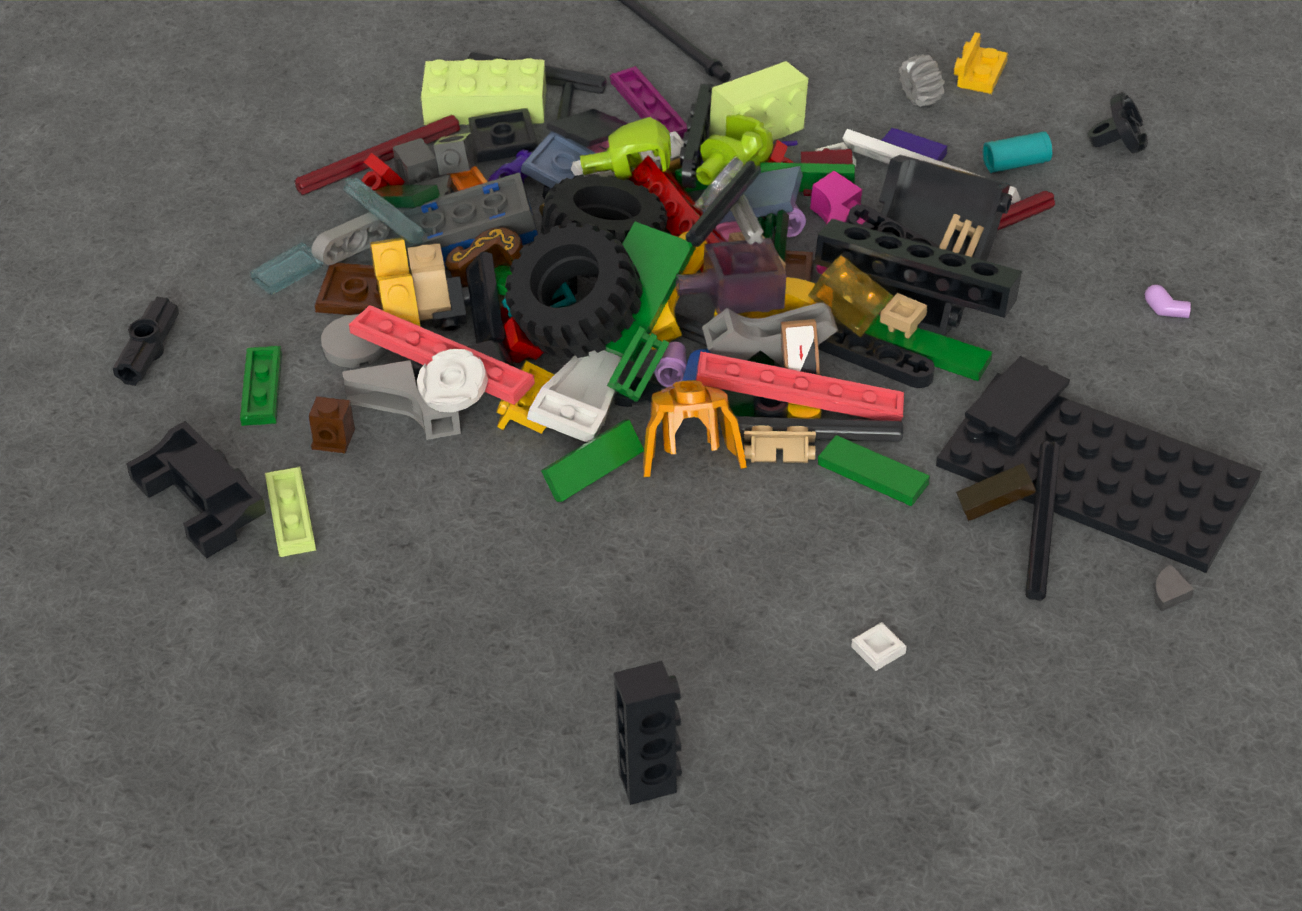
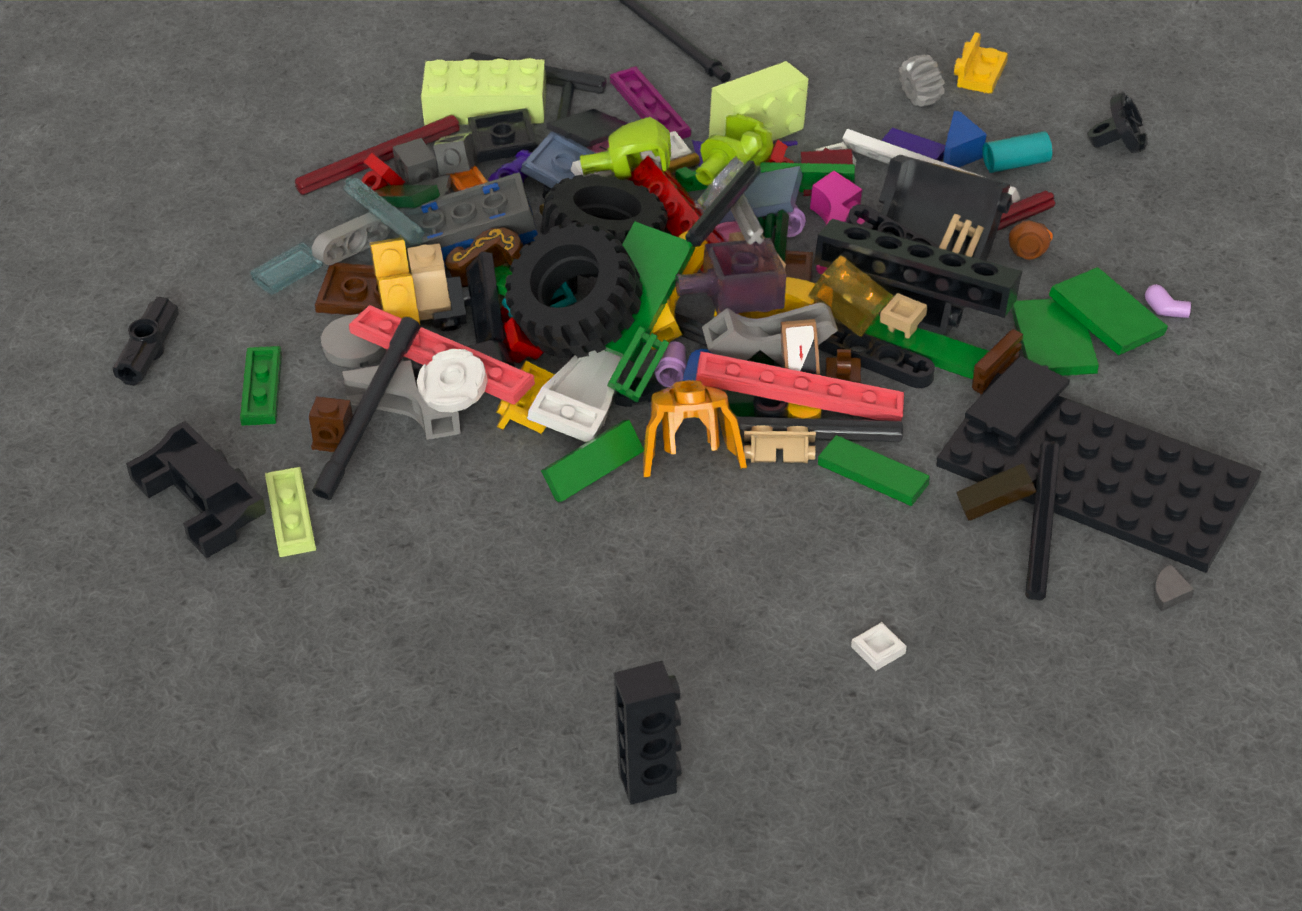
black plate [680,84,714,188] -> none
none -> black piece [312,317,421,500]
none -> reddish brown tile [826,349,861,383]
none -> blue slope [943,111,986,168]
none -> reddish brown tile [972,329,1023,394]
none -> dark orange animal [1008,220,1053,260]
none -> green tile [1011,299,1099,376]
none -> green tile [1049,267,1168,356]

